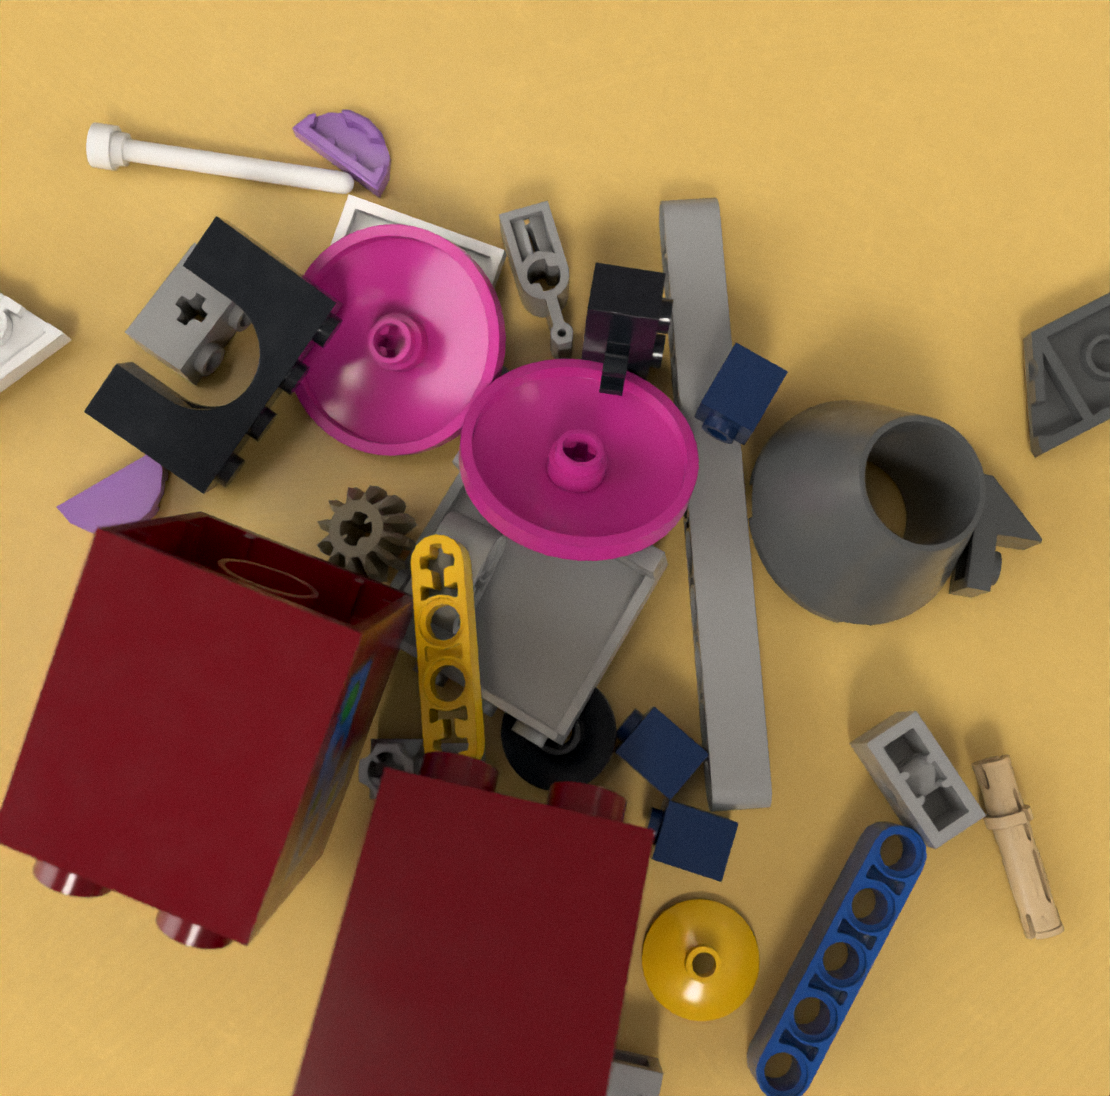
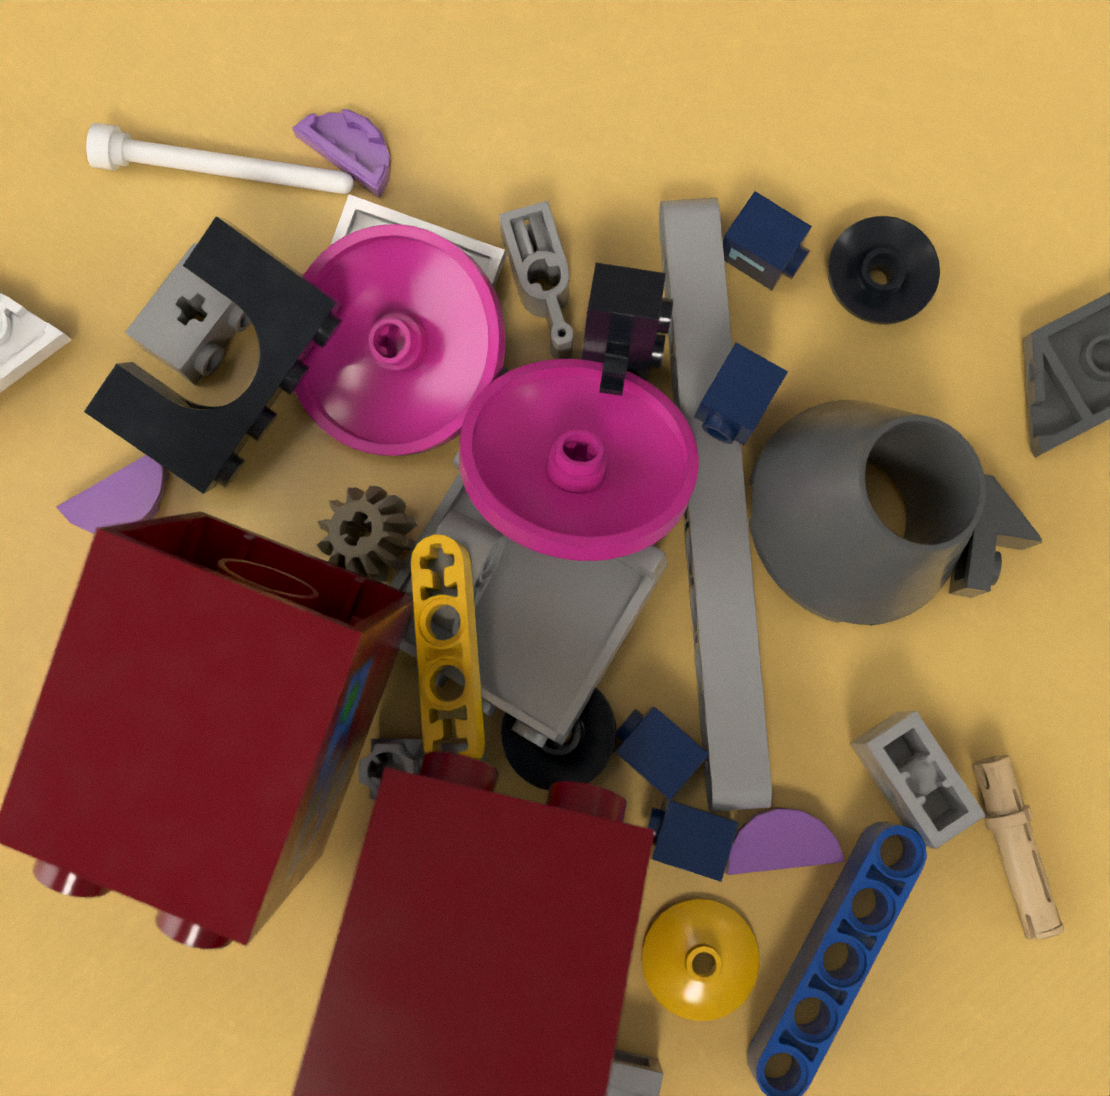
none -> dark blue brick [723,191,812,291]
none -> medium lavender tile [725,807,845,875]
none -> black dish [827,216,940,325]

